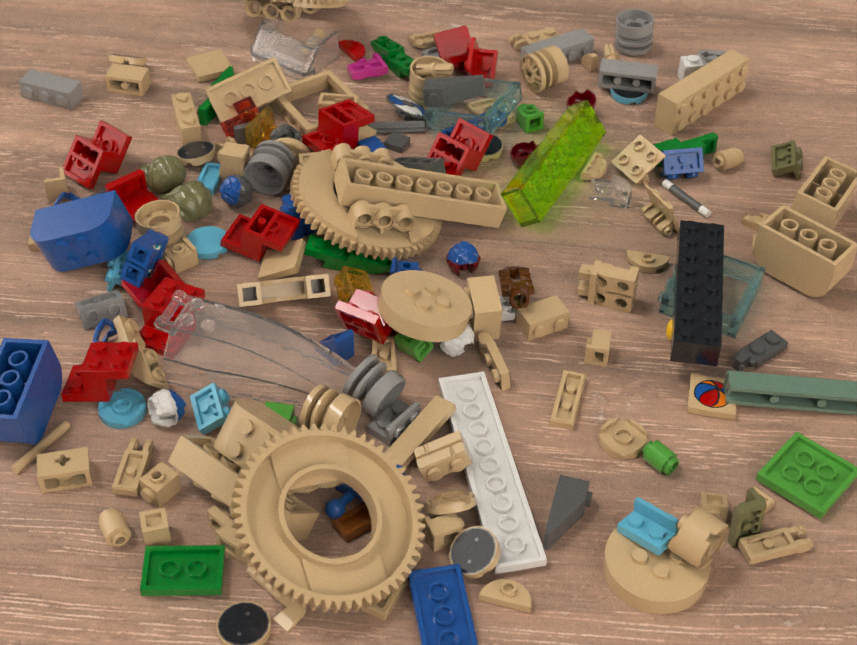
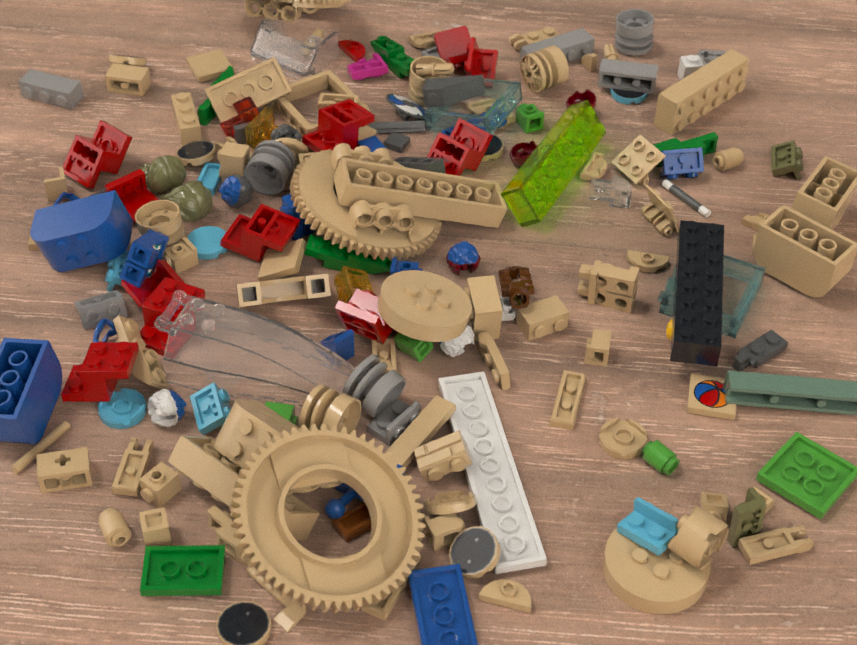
dark grey slope [543,475,593,550] -> none

